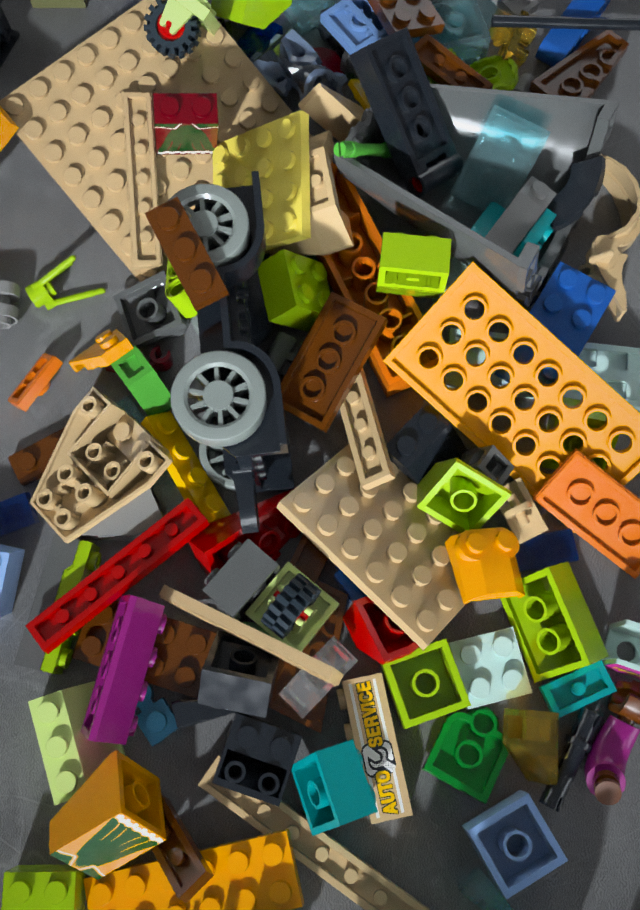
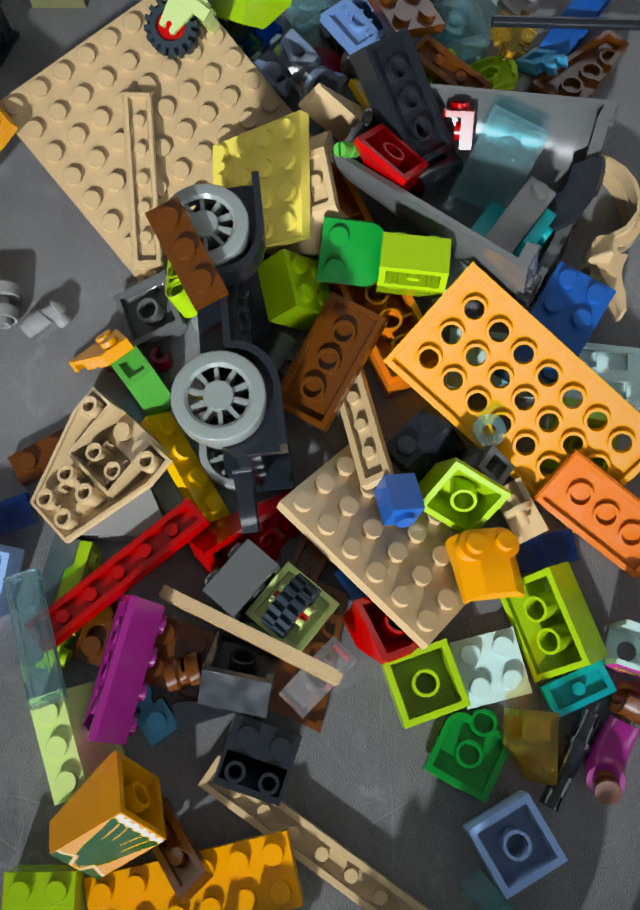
orange plate [8,353,63,412] -> none
lime plant [25,255,106,311] -> none
dark red slope [153,93,219,155] -> none
teal brick [291,739,378,836] -> none
brick [336,673,413,824] -> none
none -> clear light blue tile [3,567,68,711]
none -> light grey arm [19,301,72,339]
none -> reddish brown wheel [163,650,202,692]
none -> green plate [315,215,384,287]
none -> red slope [353,123,429,192]
none -> blue brick [374,473,425,528]
none -> bracket [443,101,476,150]
none -> clear light blue plate [473,414,506,446]
none -> dark azure plate [515,47,568,76]

